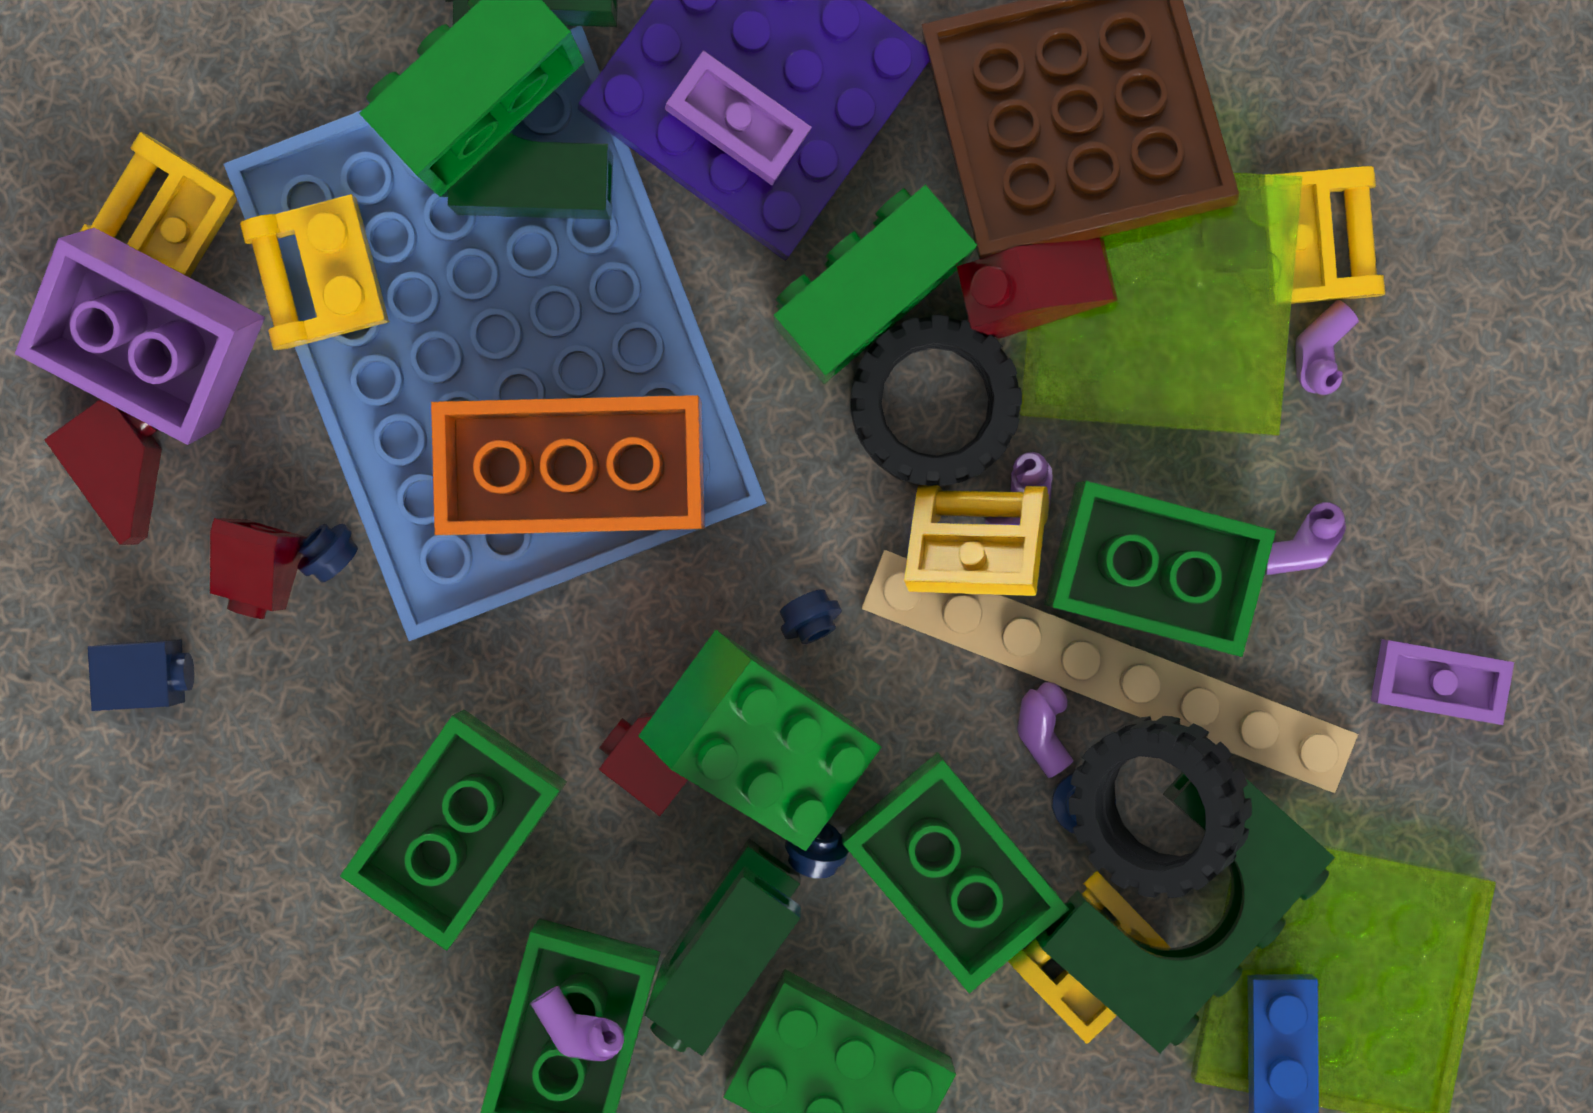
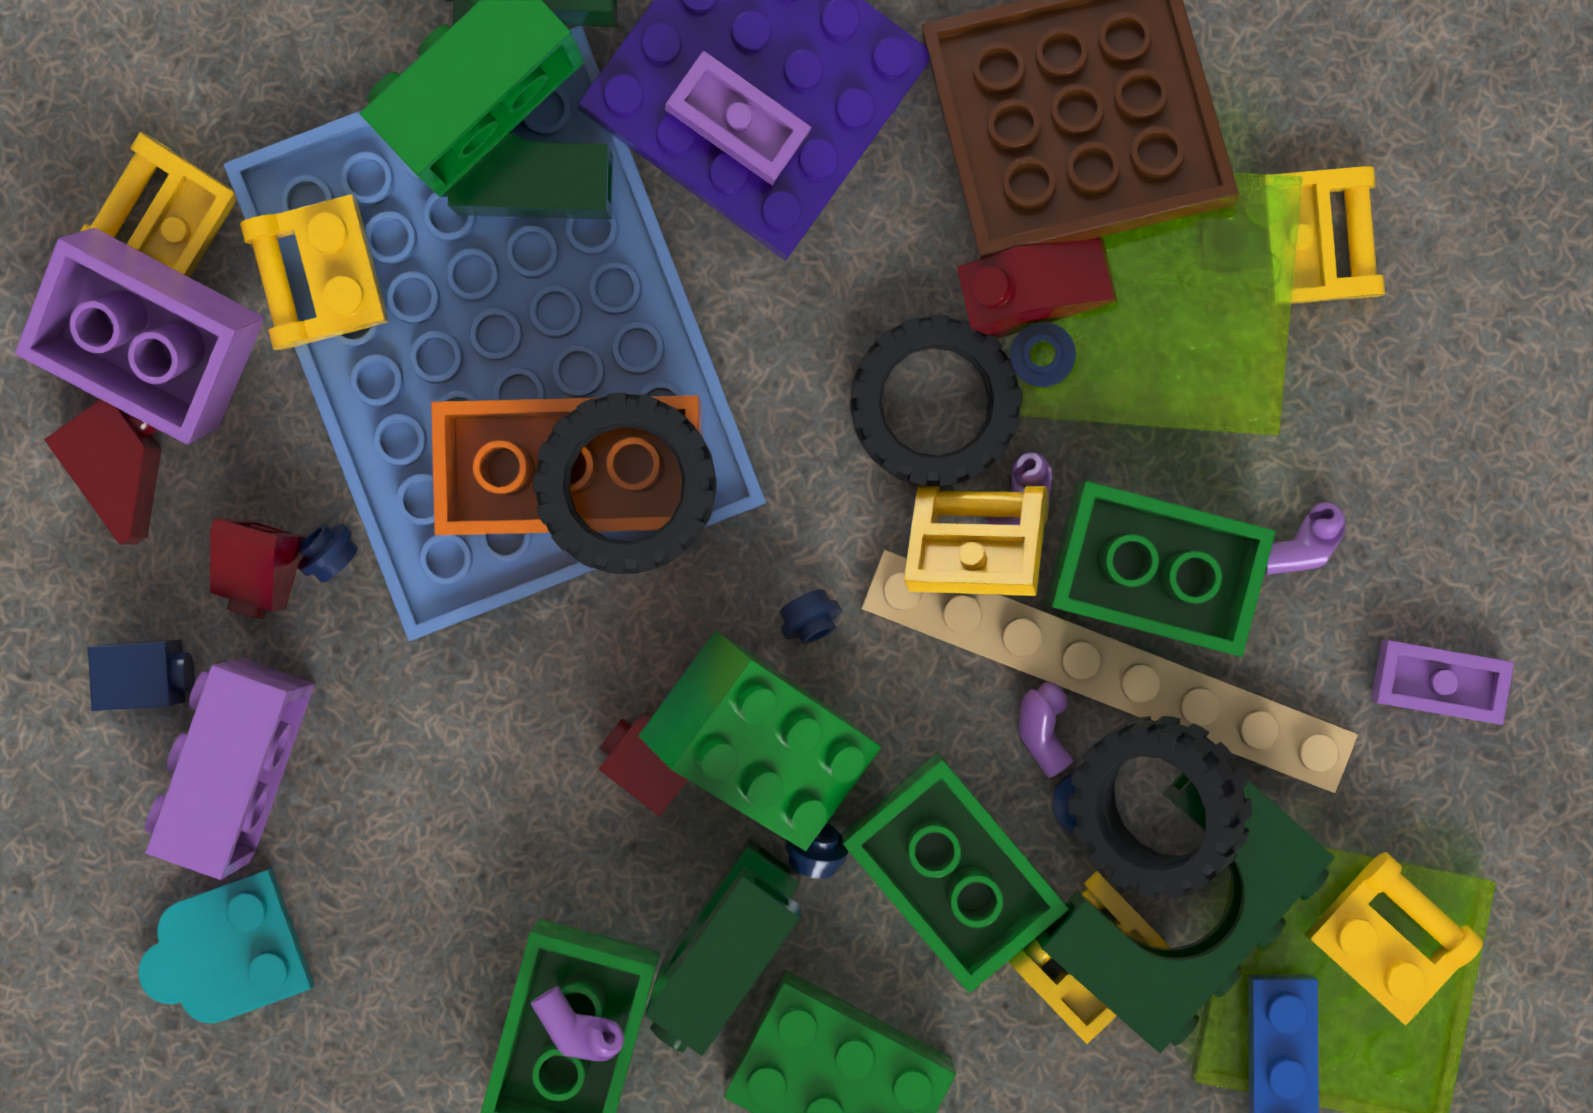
green brick [340,710,567,951] -> none
green brick [773,184,977,384] -> none
medium lavender arm [1295,300,1359,395] -> none
none -> teal plate [138,867,315,1023]
none -> medium lavender brick [145,658,315,880]
none -> black tyre [533,393,717,574]
none -> dark blue plate [1010,322,1076,388]
none -> yellow plate [1304,852,1484,1026]

